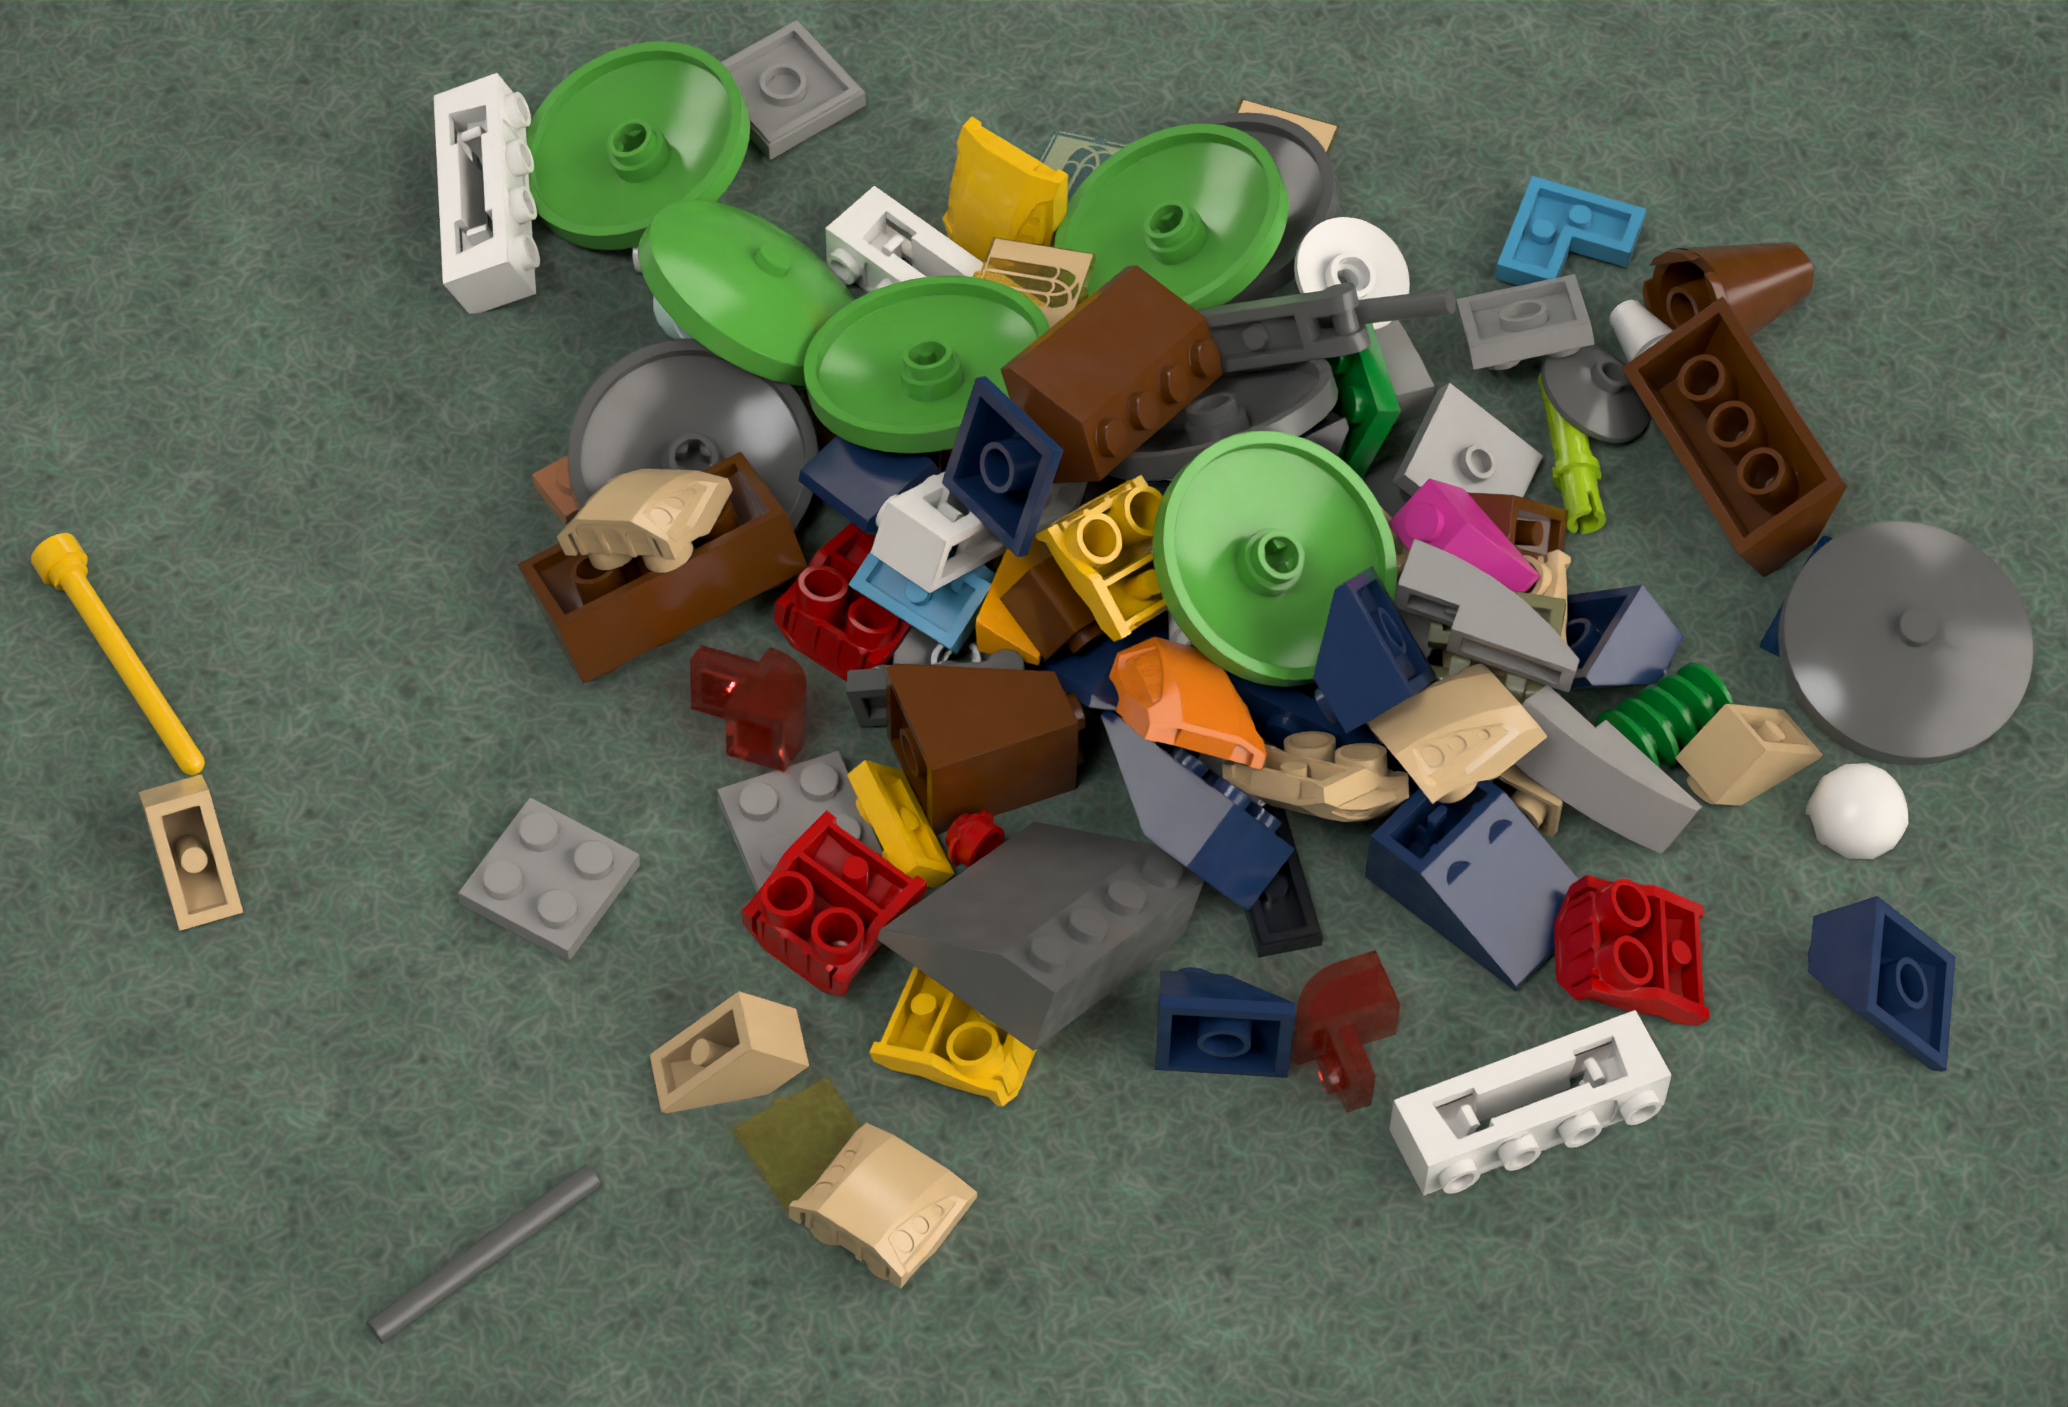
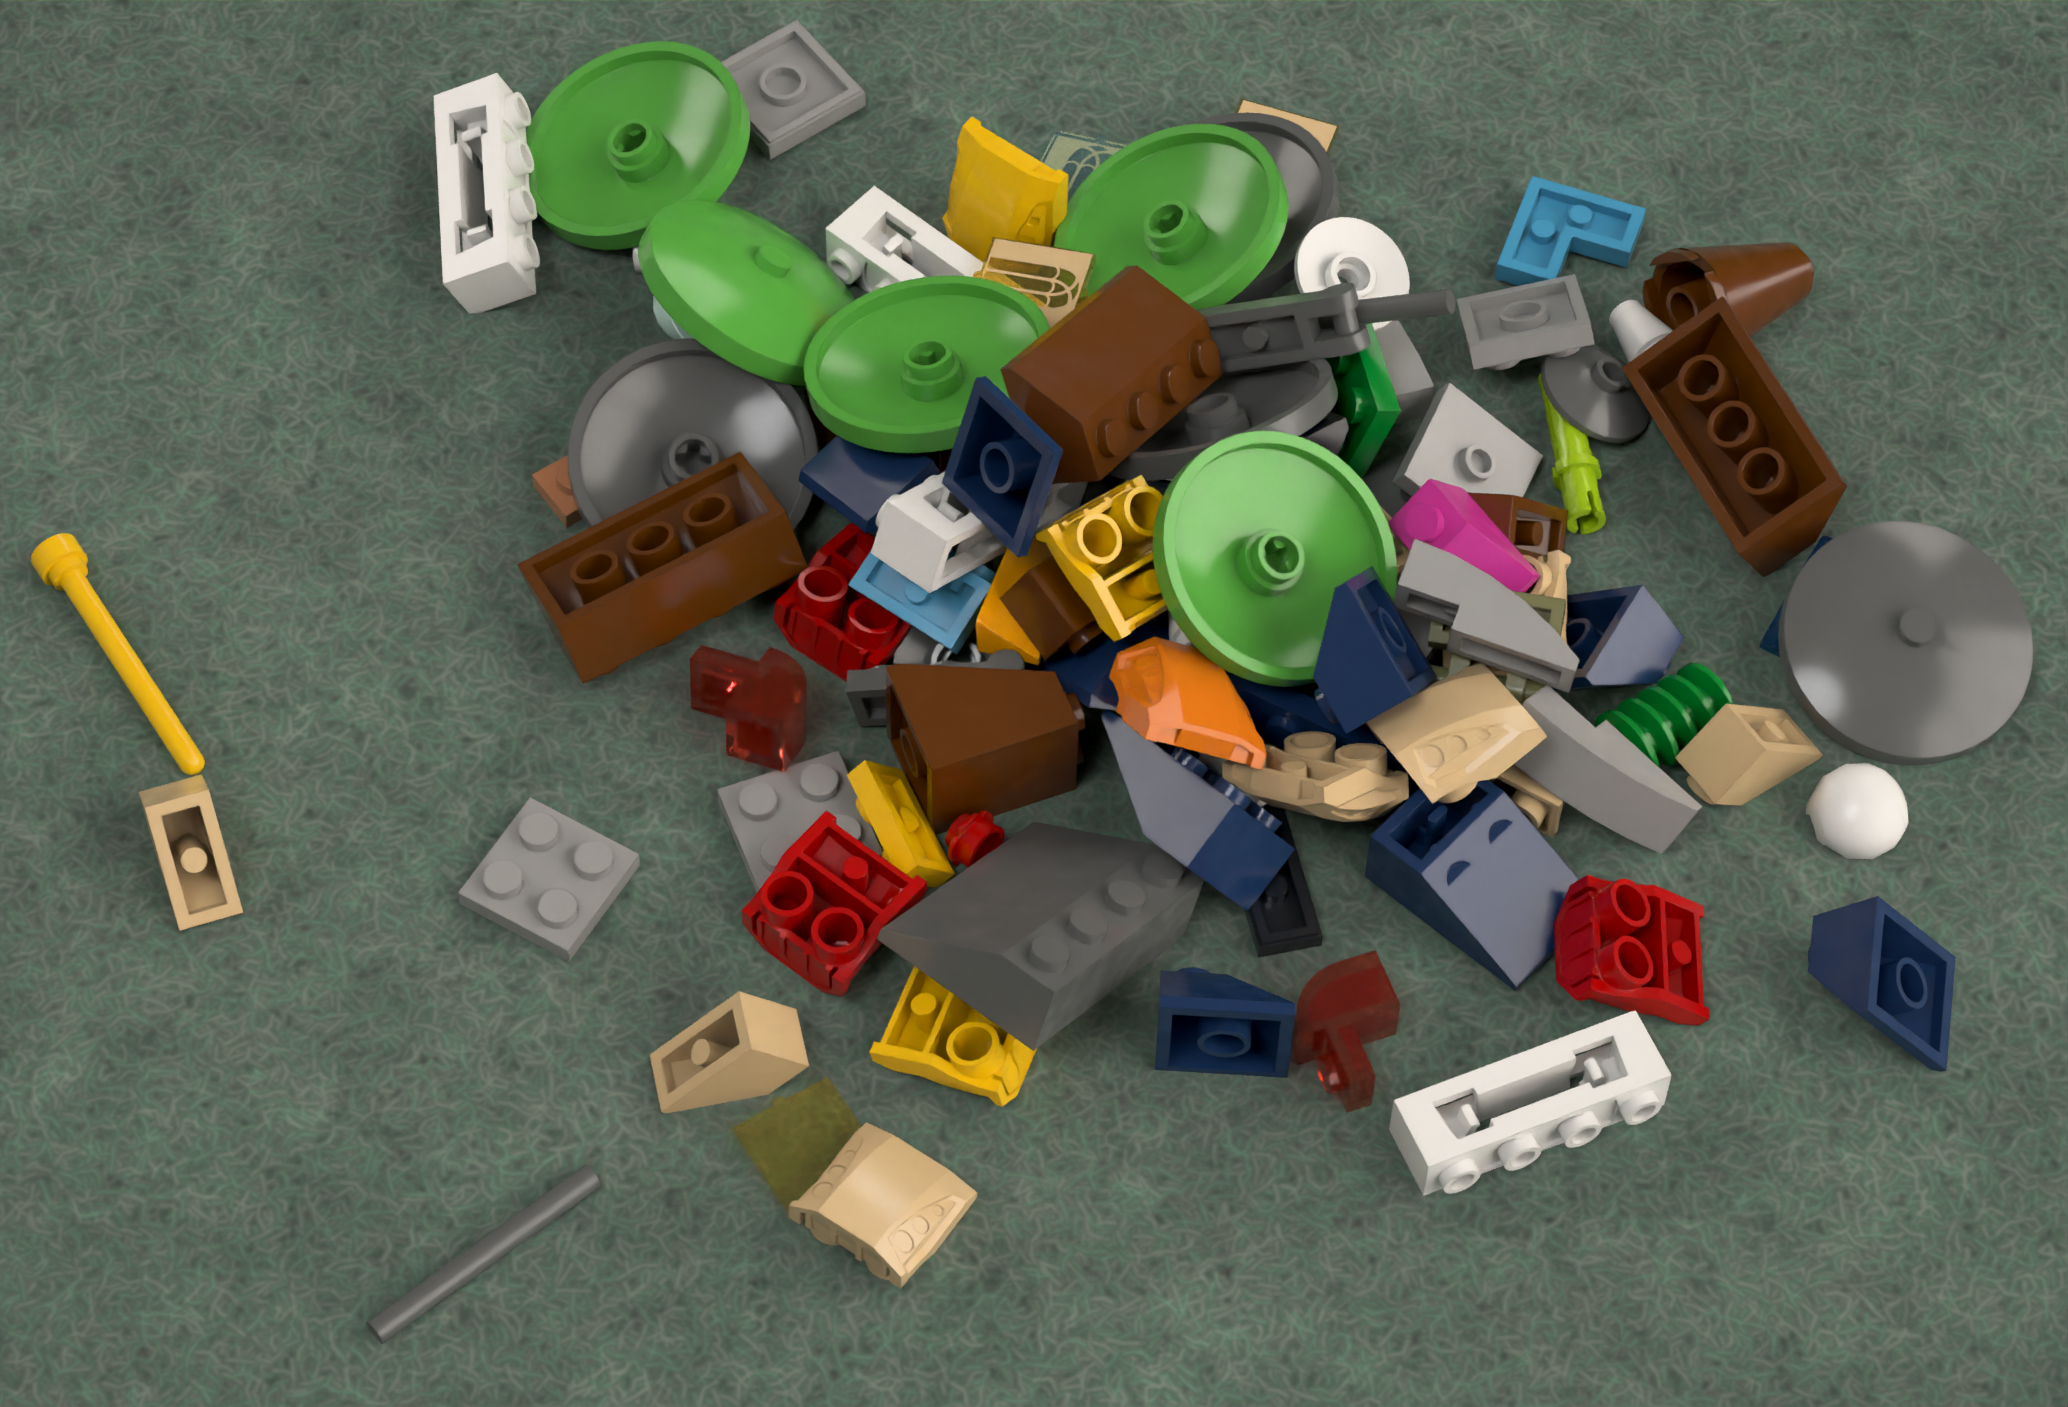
tan slope [557,469,733,573] -> none

